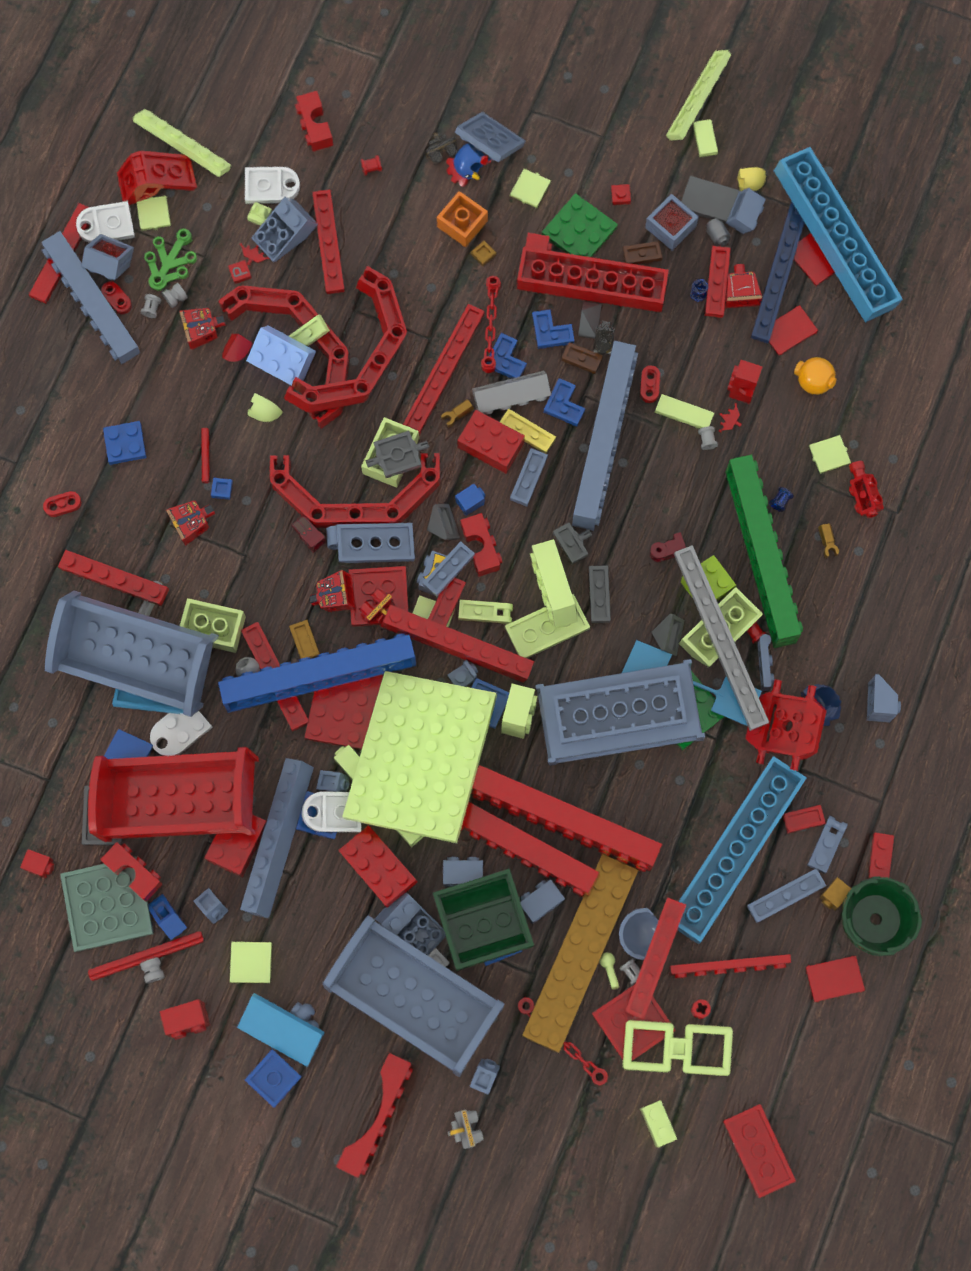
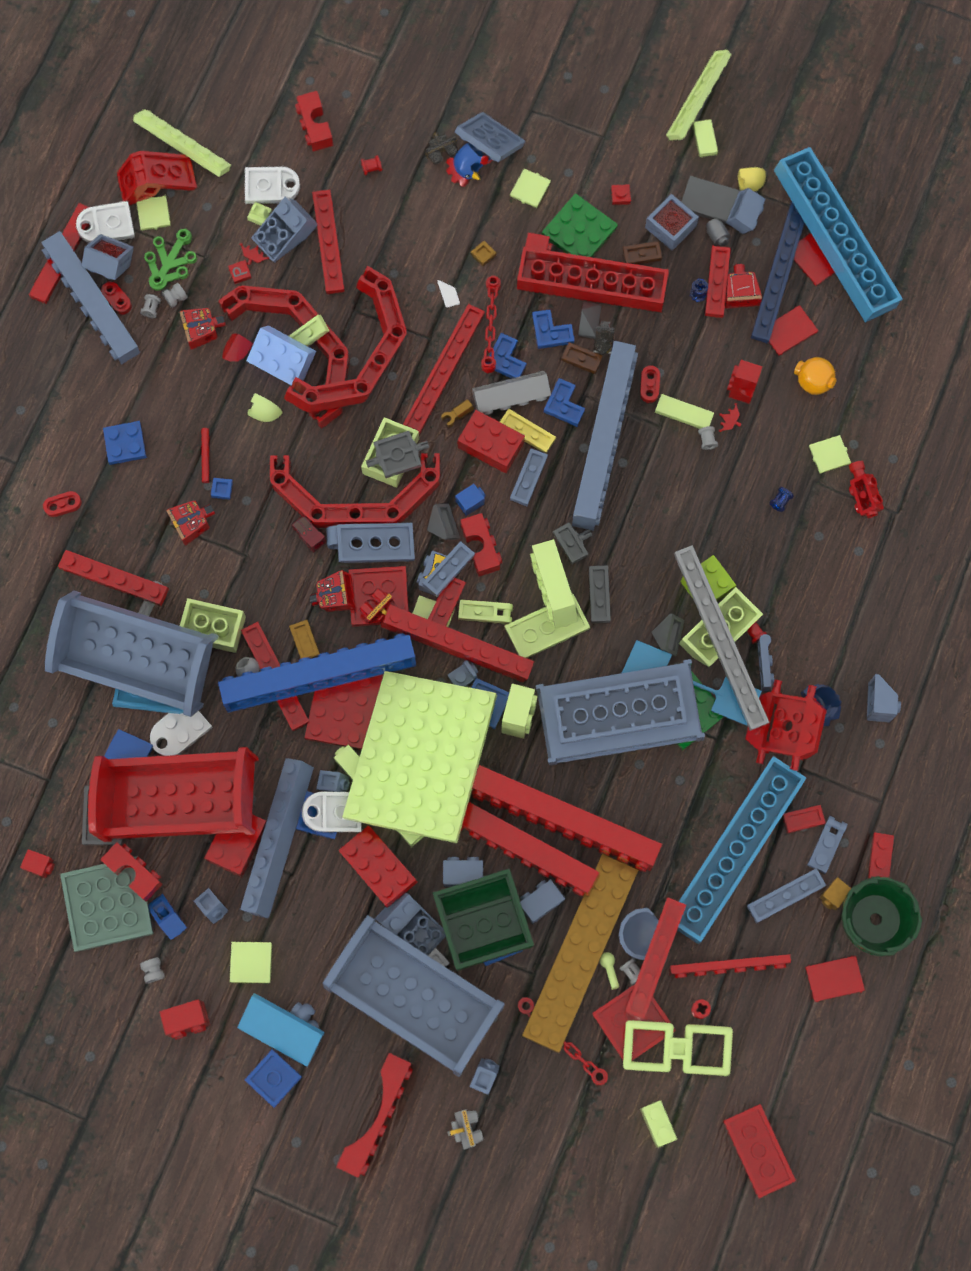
red axle [88,931,204,981] -> none
orange brick [437,191,488,247] -> none
dark red leg [650,532,686,562] -> none
green brick [726,455,803,648] -> none
pearl gold bar [818,523,839,558] -> none
none -> white sticker [438,280,460,307]

